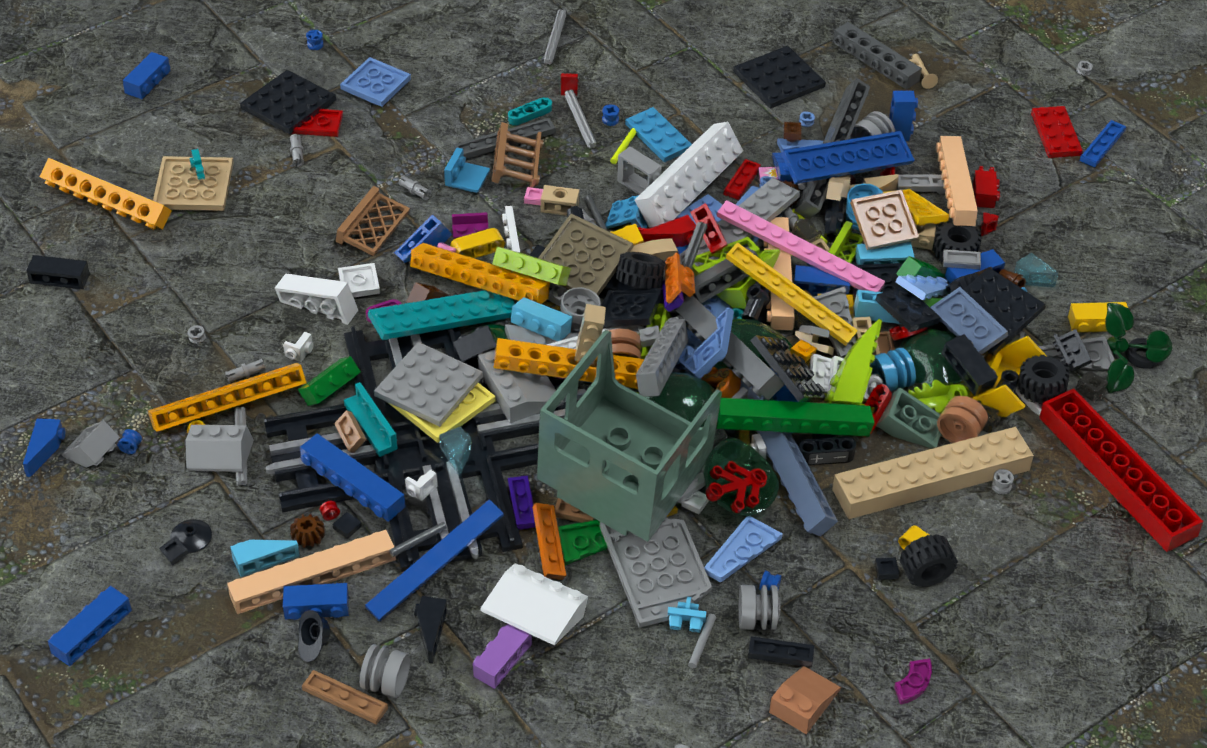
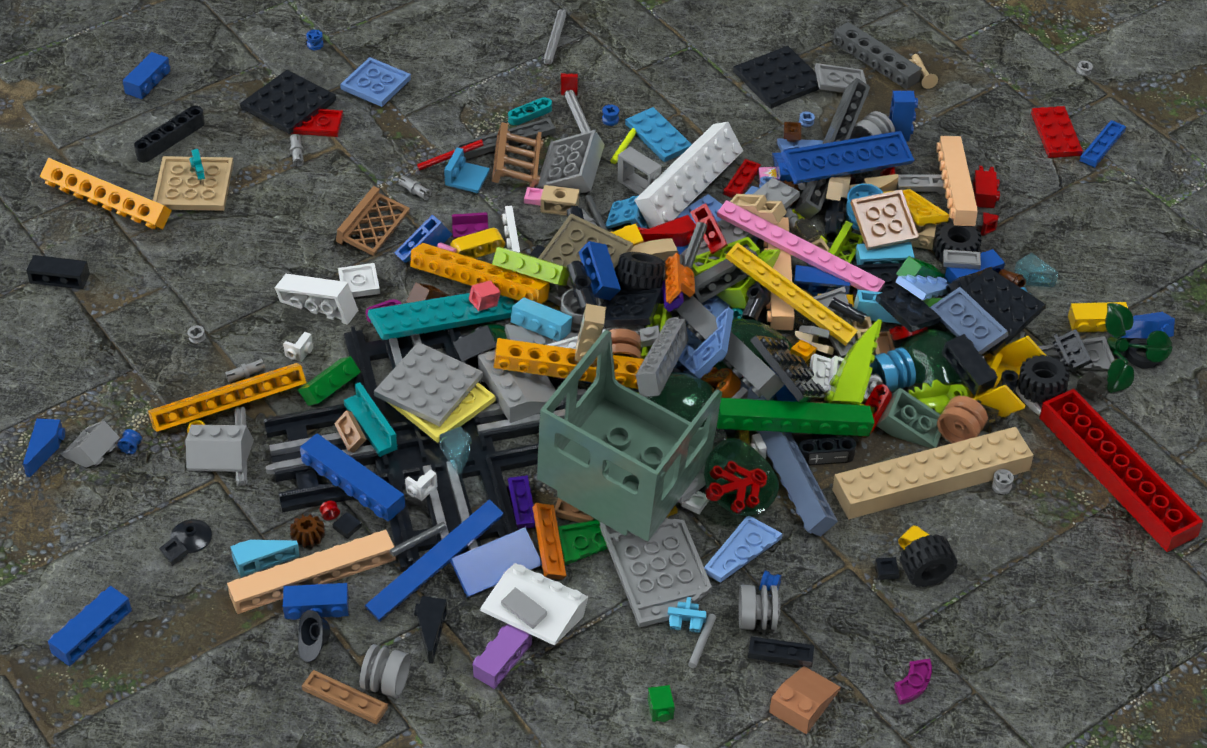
none -> black beam [134,106,205,163]
none -> red bar [417,139,484,171]
none -> tile [450,527,542,598]
none -> coral brick [469,280,500,311]
none -> light grey tile [501,587,547,629]
none -> light grey slope [536,130,605,194]
none -> black piece [567,260,598,312]
none -> blue brick [579,241,621,300]
none -> green brick [648,685,675,722]
none -> tan slope [730,194,787,224]
none -> light grey tile [814,63,867,93]
none -> black pin [828,297,867,325]
none -> blue slope [1122,312,1175,339]

